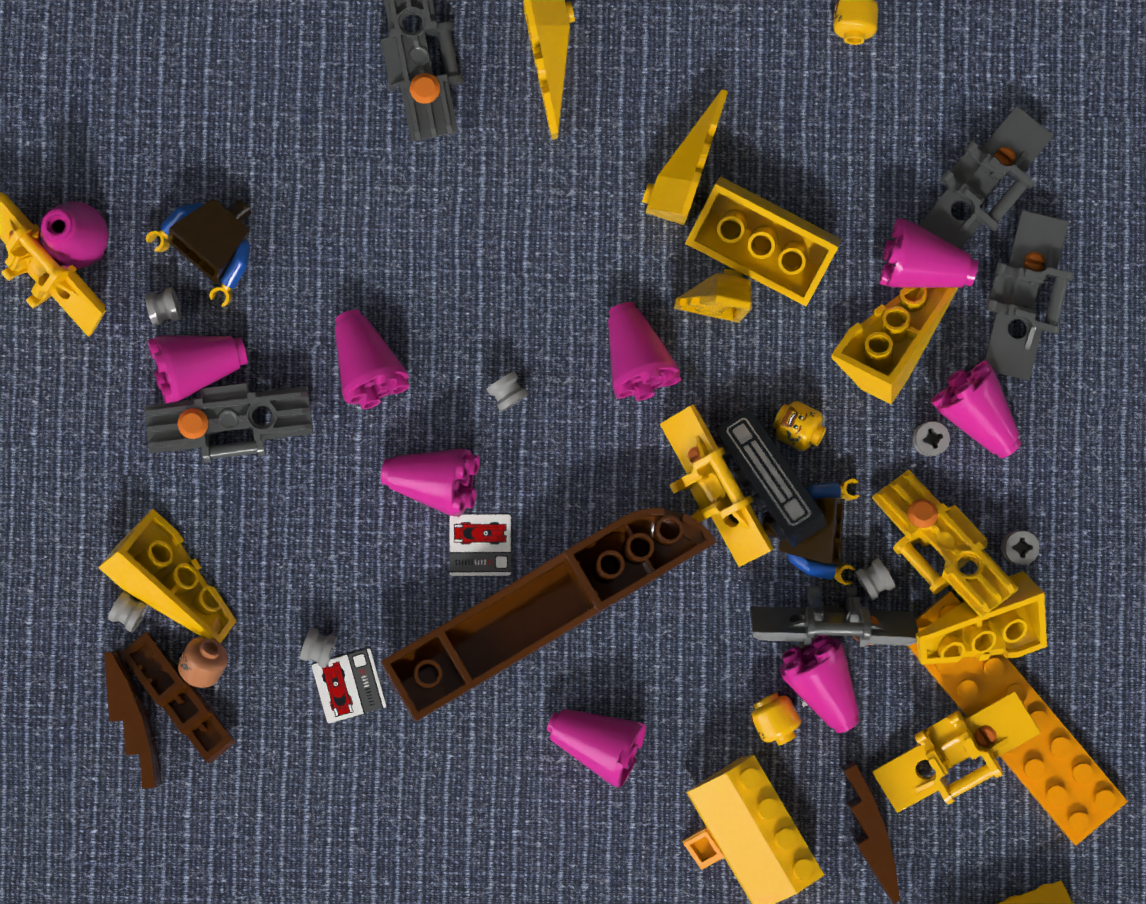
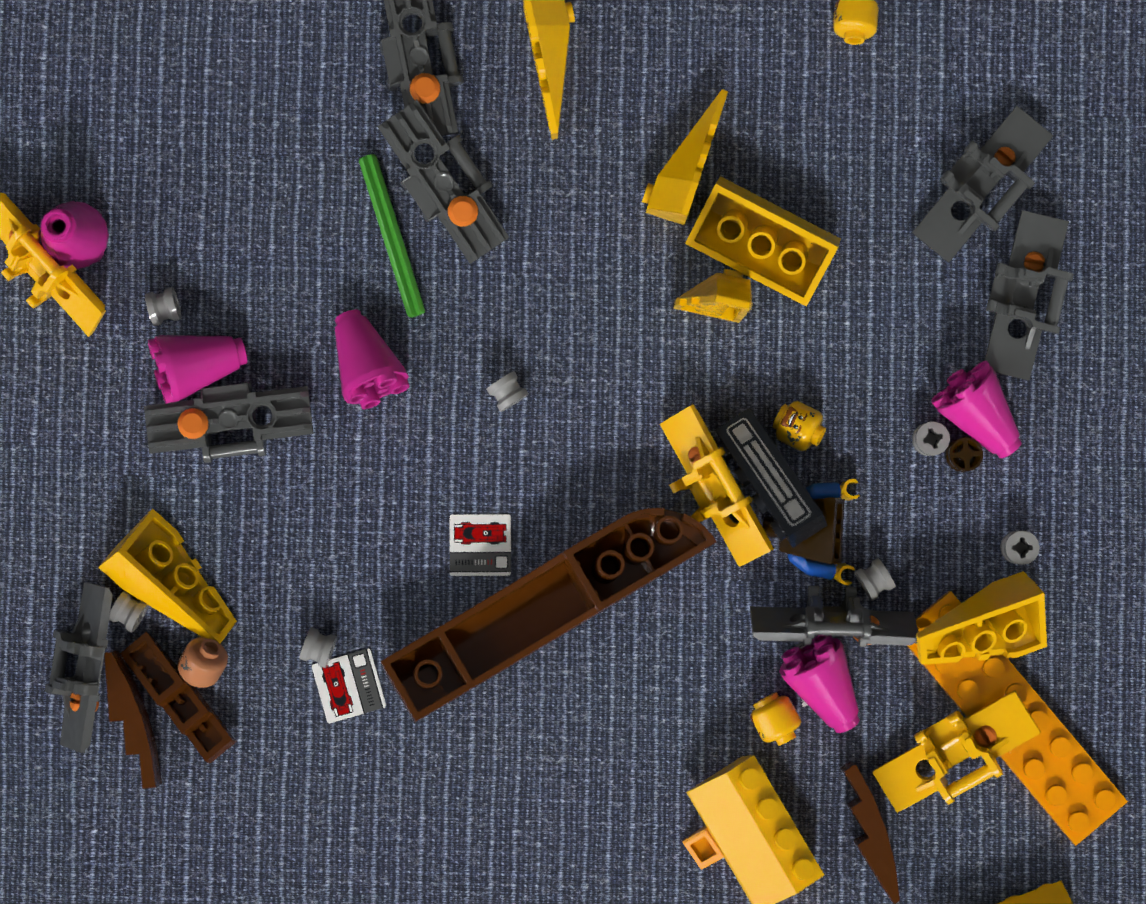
dark brown torso [146,199,251,307] -> none
dark pink cone [381,449,480,517] -> none
dark pink cone [547,709,647,788] -> none
dark pink cone [608,302,681,401] -> none
yellow wedge [831,288,958,404] -> none
yellow piece [872,469,1019,618] -> none
dark pink cone [879,217,979,288] -> none
none -> dark grey piece [45,582,113,753]
none -> bright green axle [359,154,425,318]
none -> dark grey piece [377,100,509,264]
none -> dark brown wheel [945,437,983,472]

